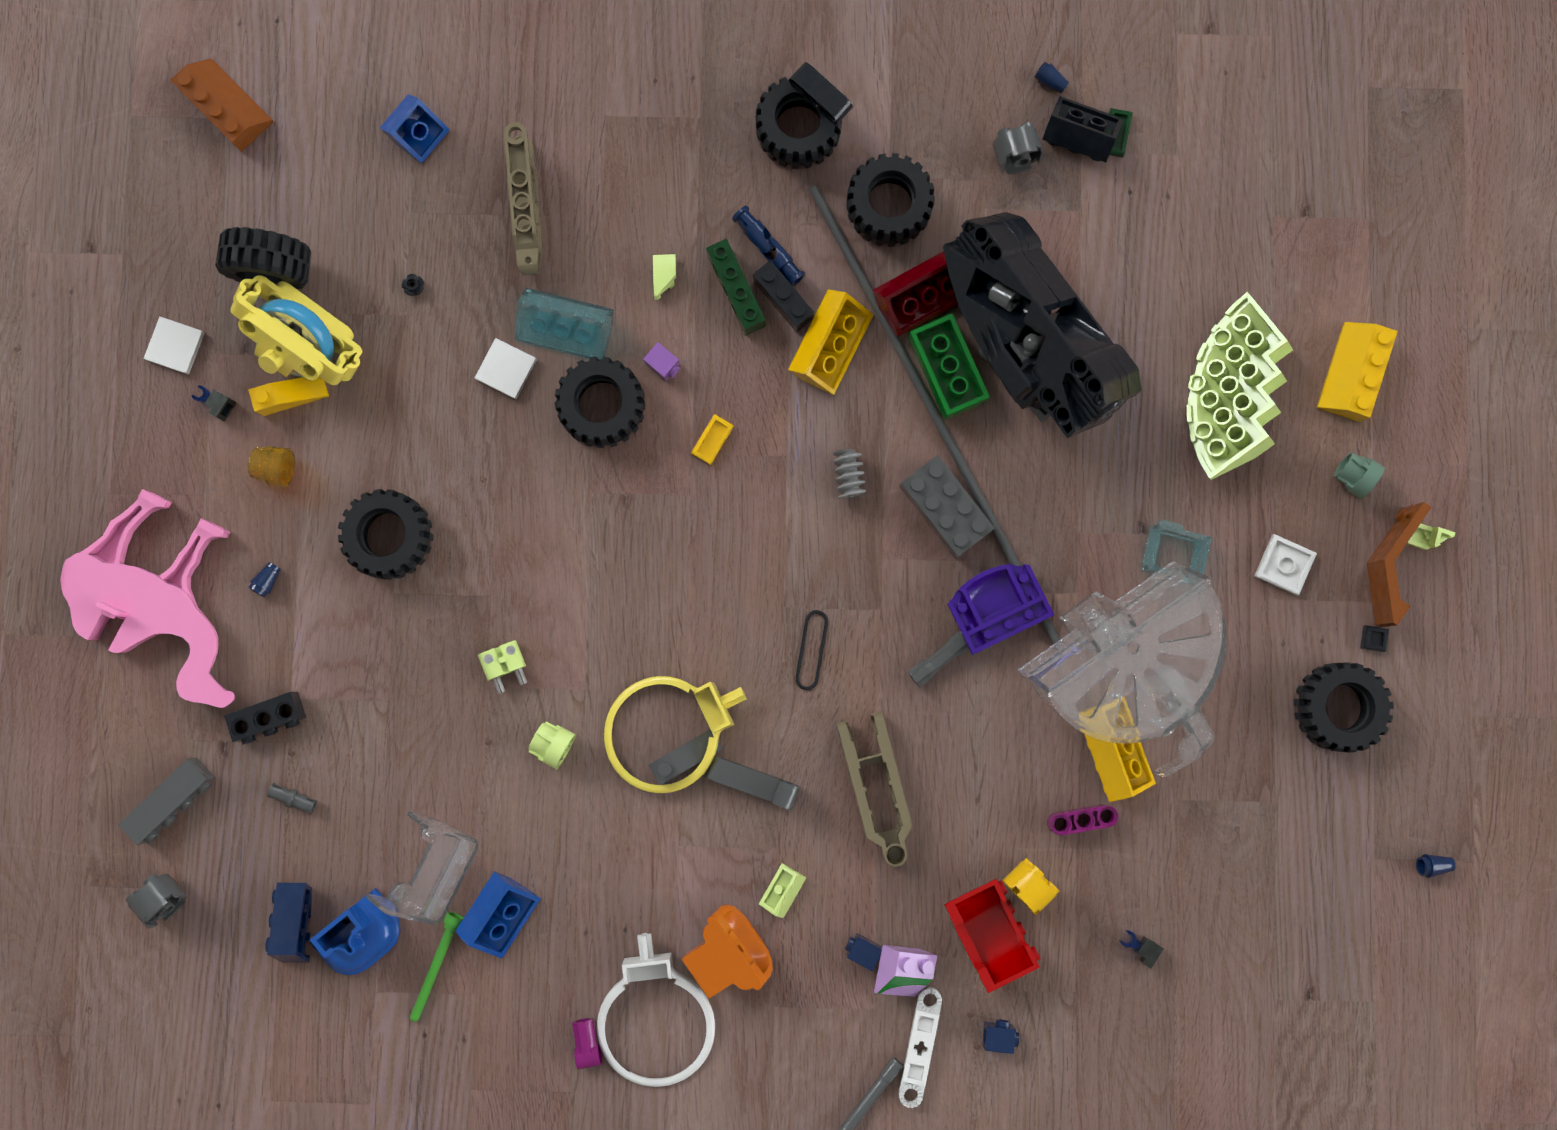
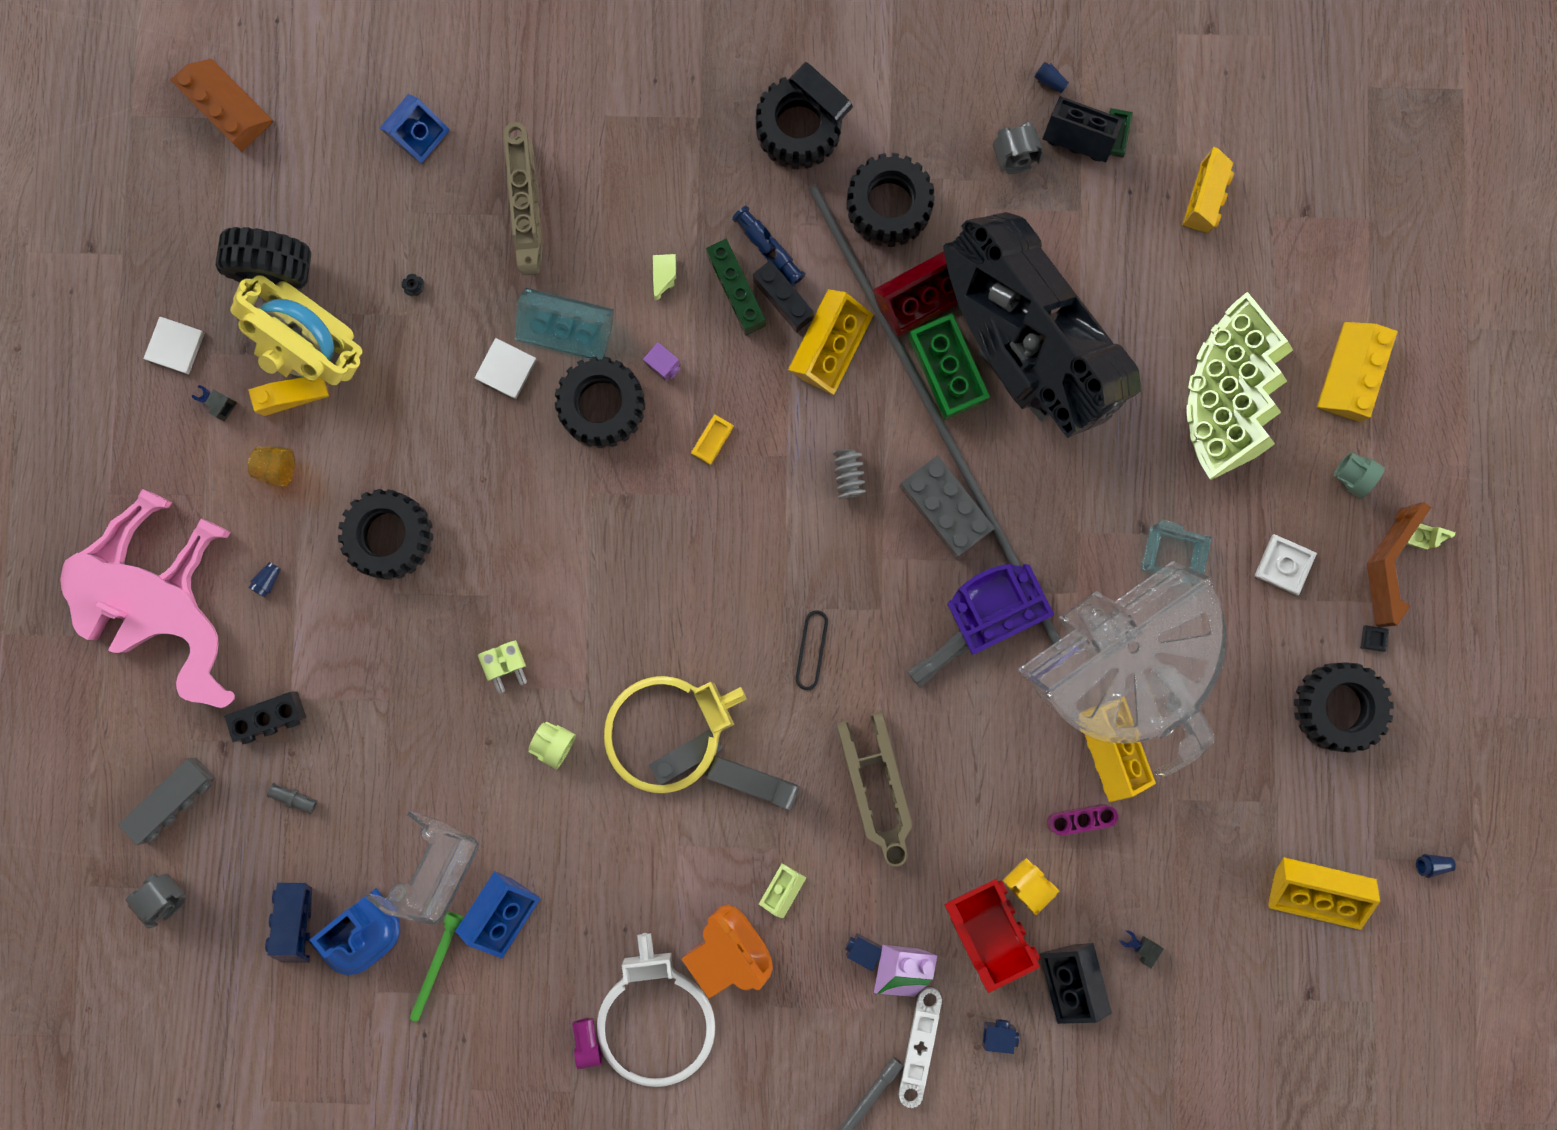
none -> black slope [1040,943,1112,1024]
none -> yellow slope [1182,147,1234,233]
none -> yellow slope [1268,857,1380,930]

